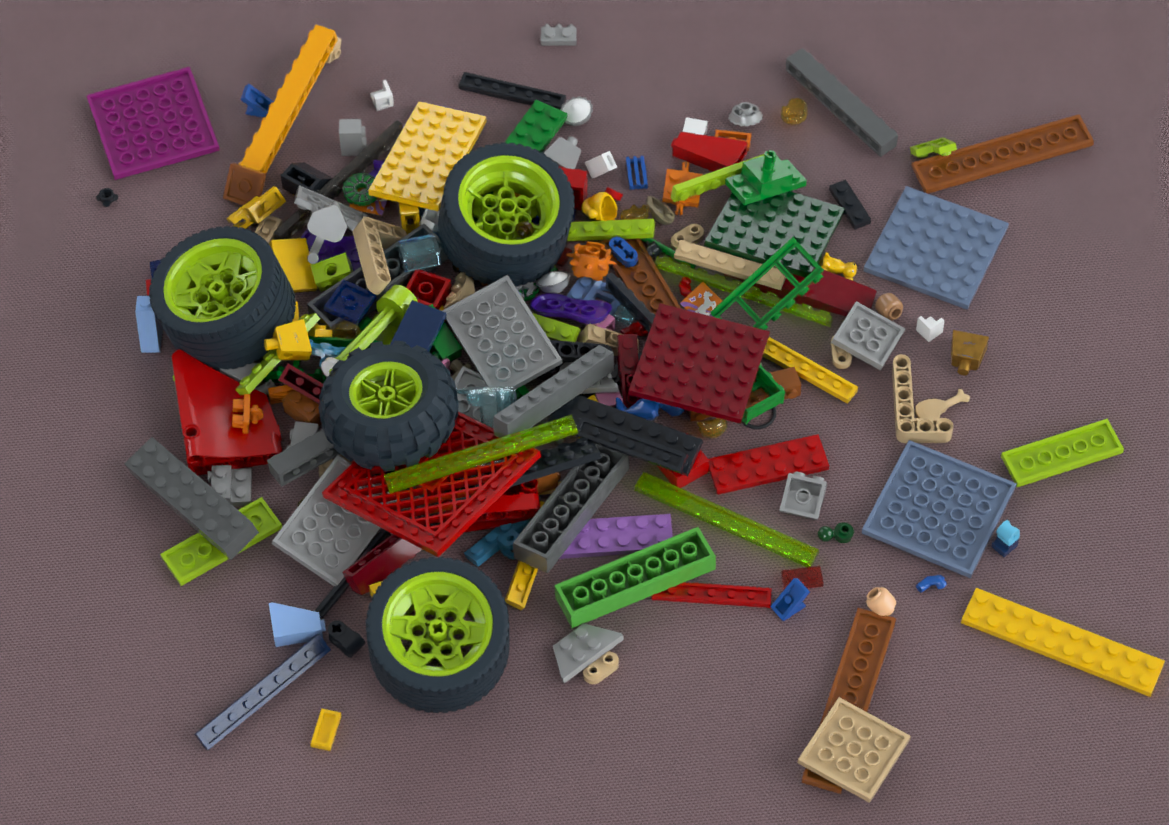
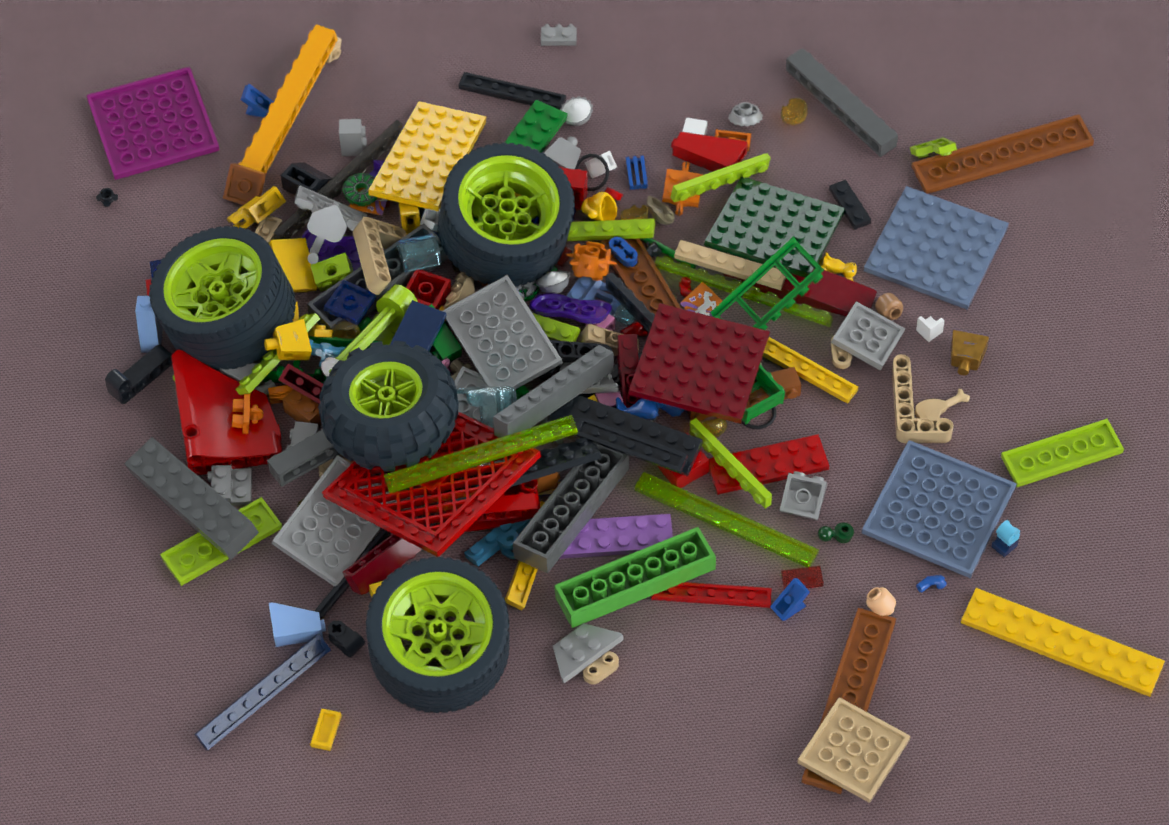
white panel [370,80,394,111] -> none
dark brown plate [515,221,534,239] -> none
tan plate [671,224,704,251] -> none
green brick [725,150,807,205] -> none
none -> black beam [105,345,173,404]
none -> black piece [575,154,609,191]
none -> lime plate [689,418,772,509]

